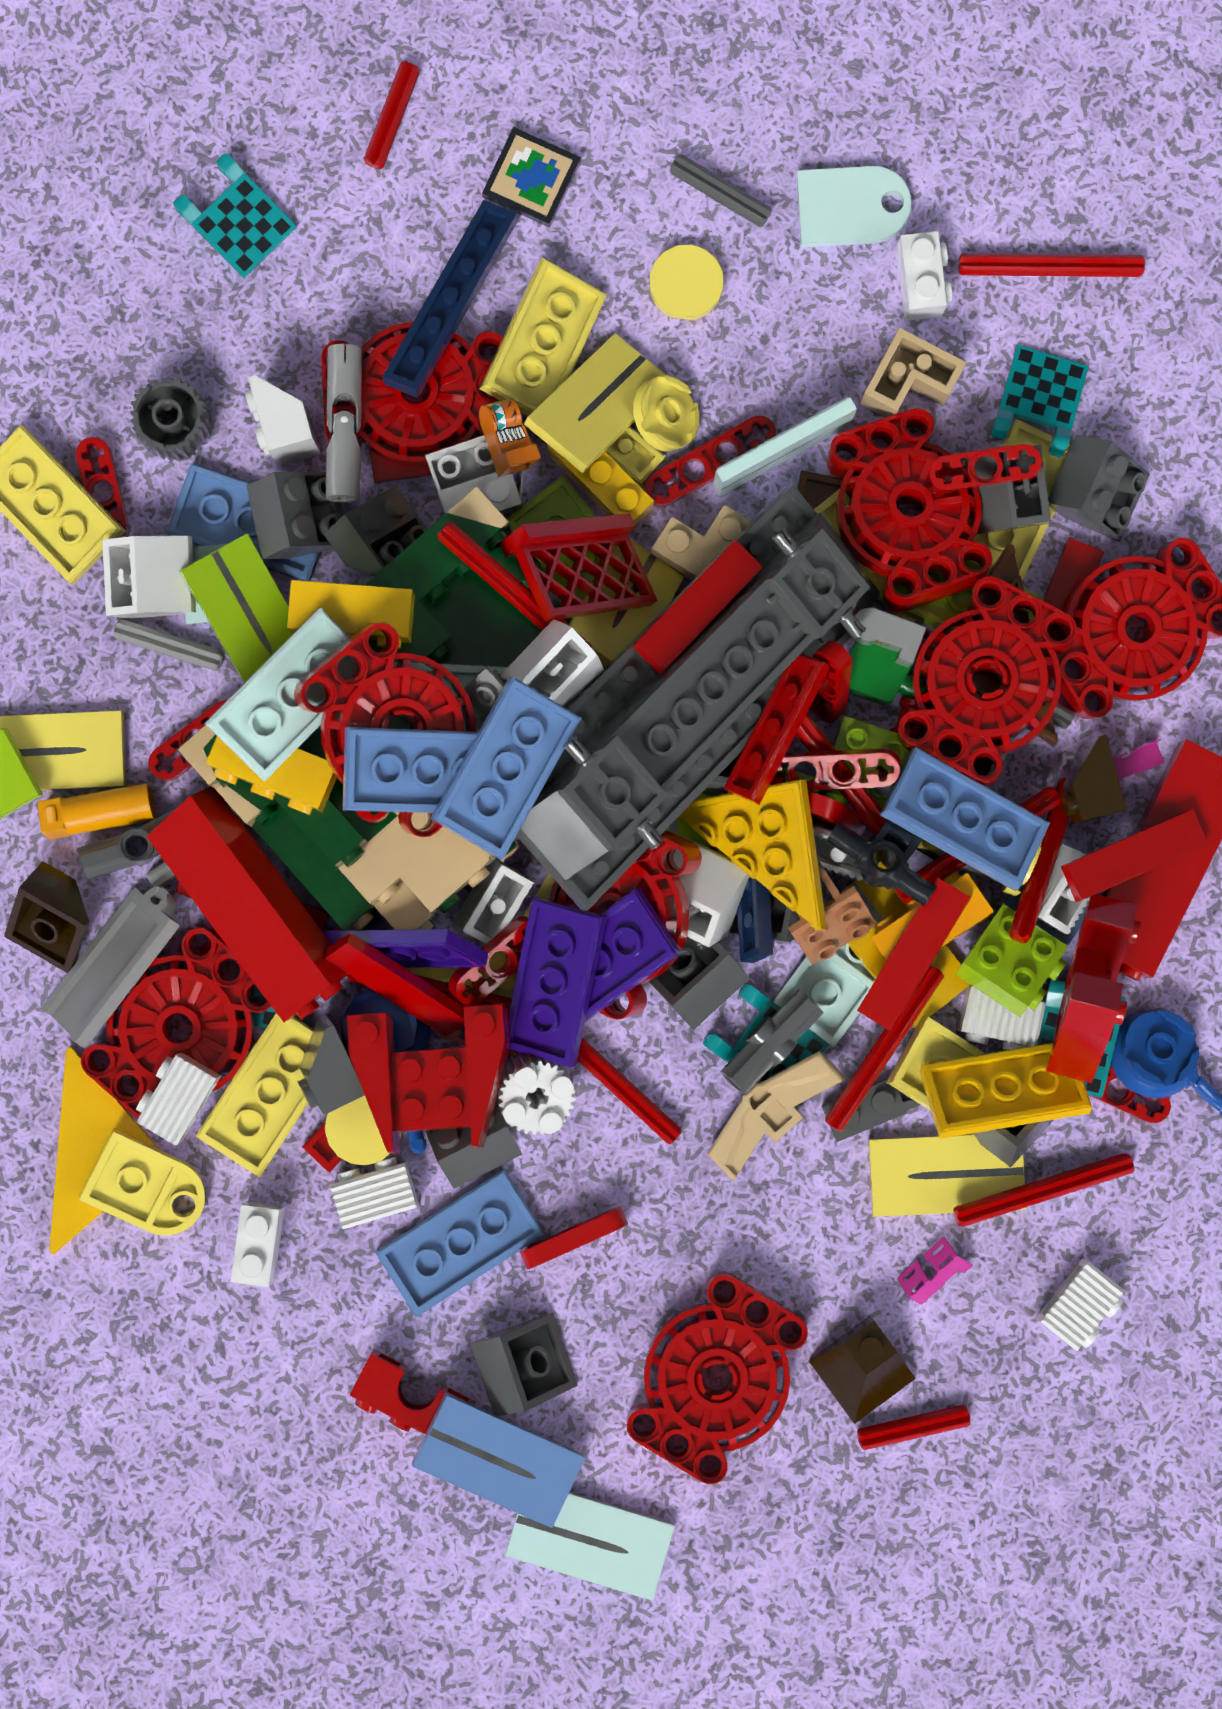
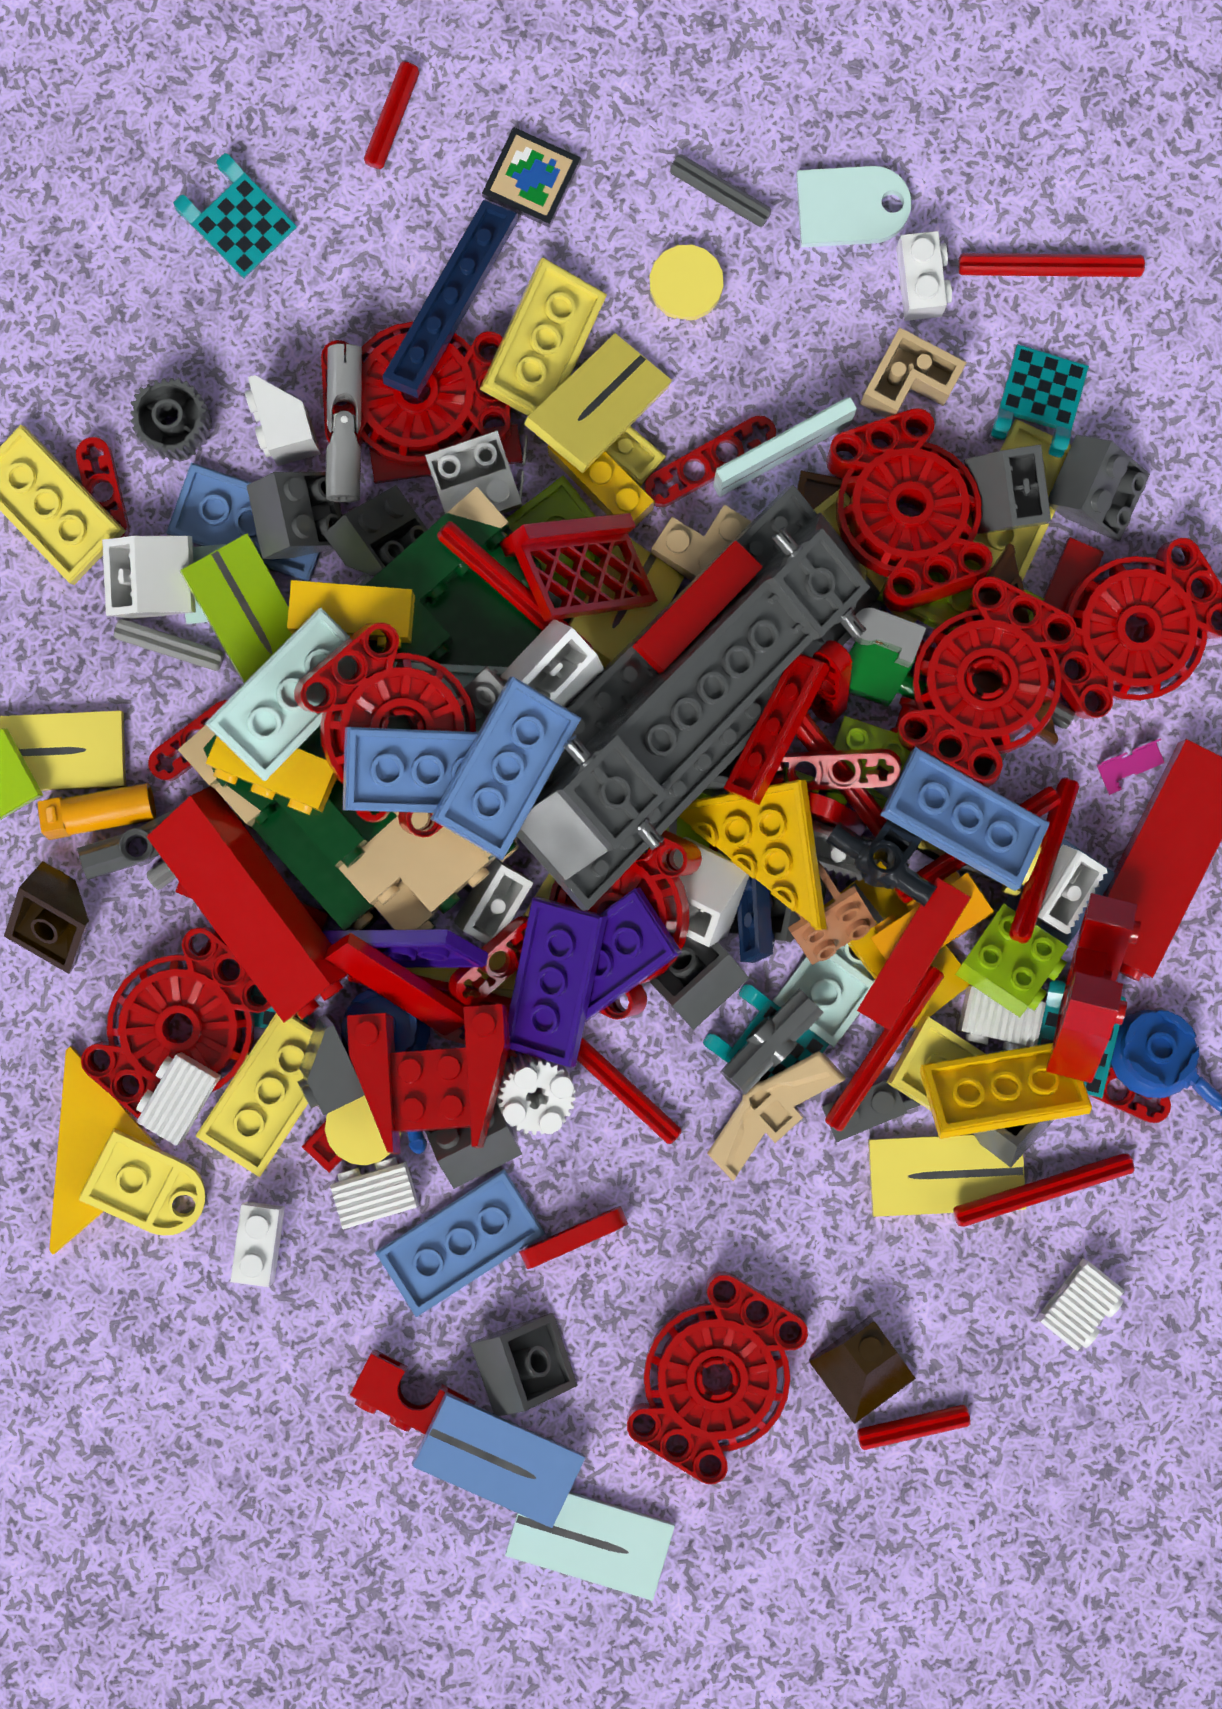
light grey piece [41,886,180,1048] -> none
orange leg [479,398,541,478] -> none
light yellow tile [633,375,700,452] -> none
dark pink piece [897,1237,973,1305] -> none
red beam [929,444,1043,491] -> none
dark brown slope [1061,735,1126,824] -> none
red tile [1061,809,1208,902] -> none

